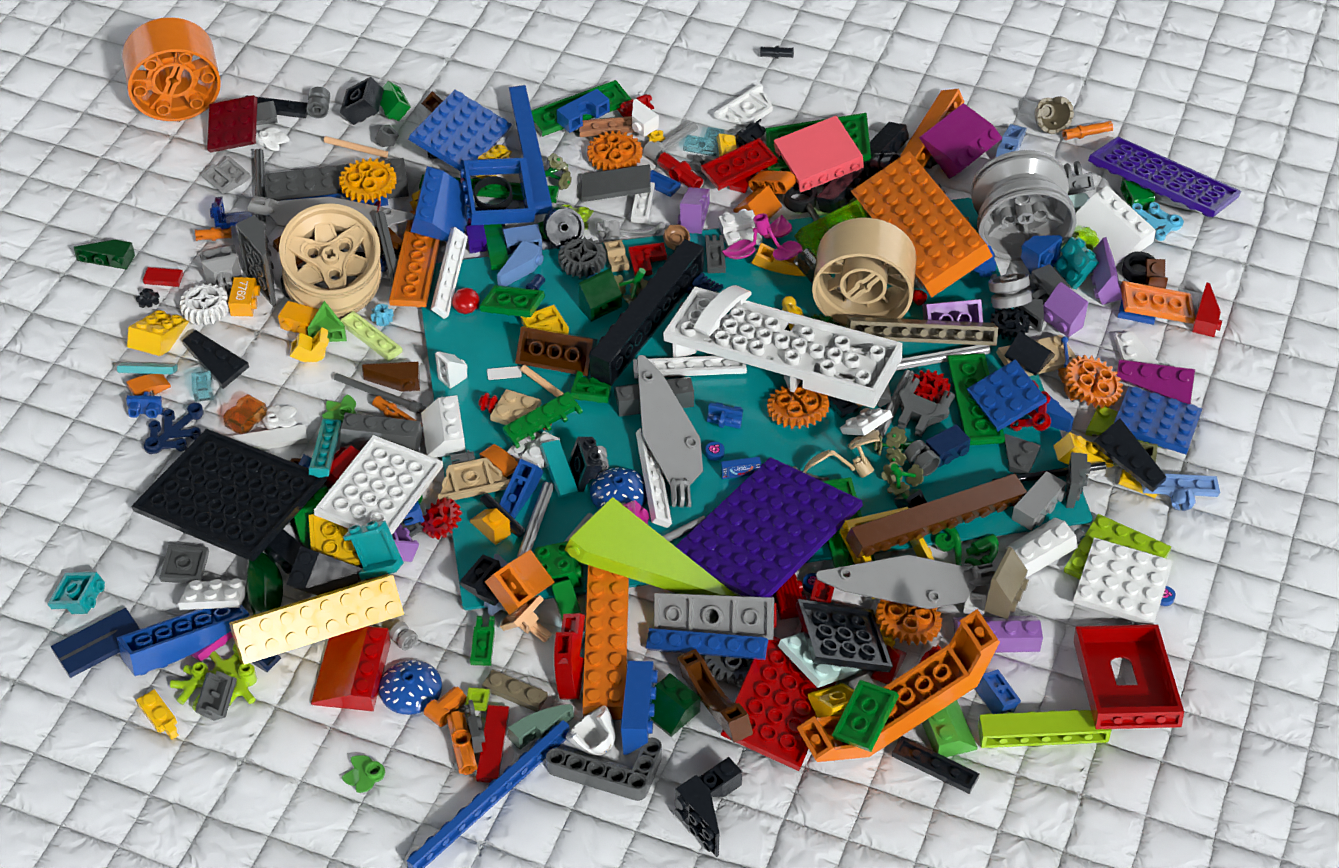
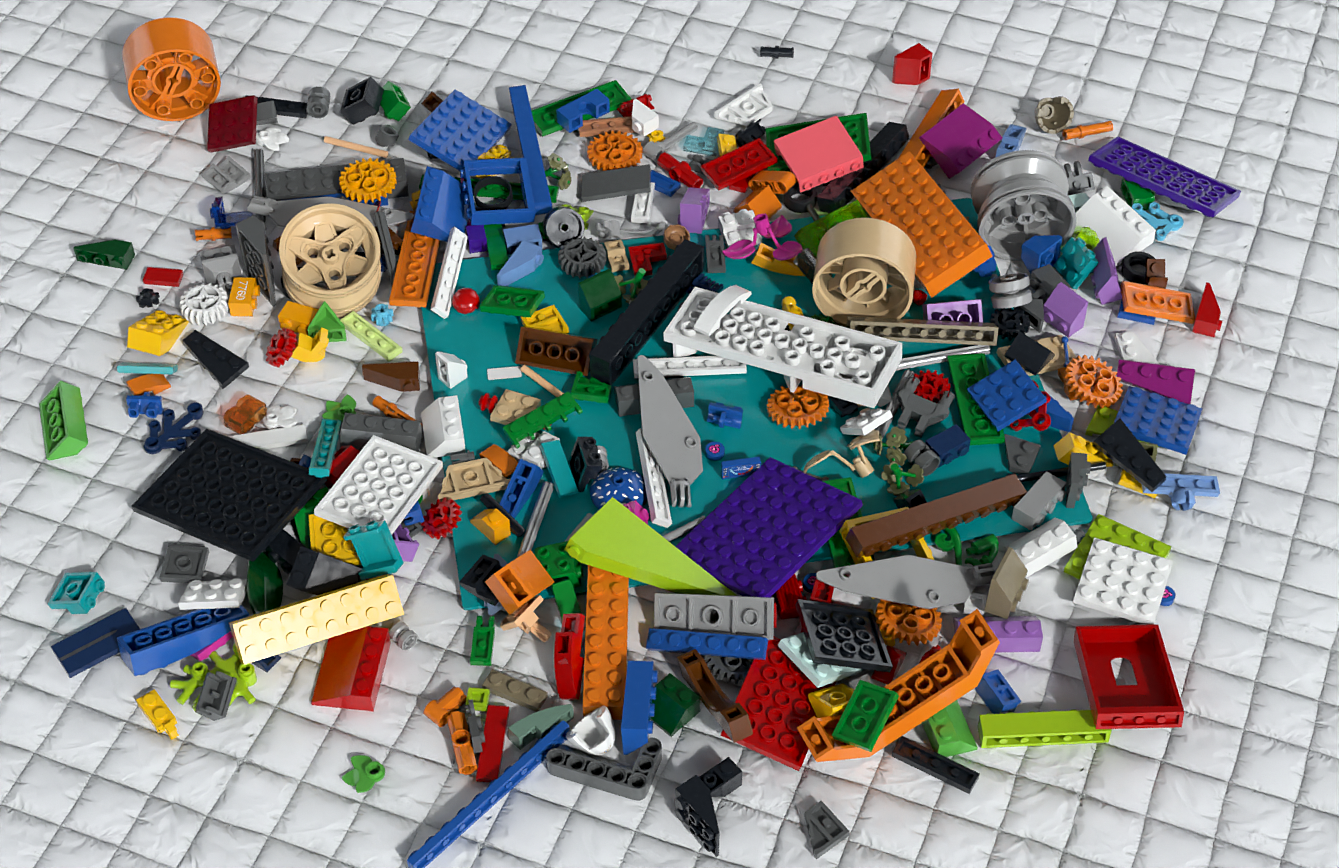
clear light blue brick [192,371,214,402] -> none
dark grey bar [334,373,427,414] -> none
blue dish [379,660,442,715] -> none
dark blue pin [526,274,545,290] -> none
black wheel [870,153,901,175] -> none
none -> bright green slope [39,381,88,460]
none -> red gear [266,327,297,368]
none -> dark grey wing [804,800,850,859]
none -> red slope [892,43,933,85]

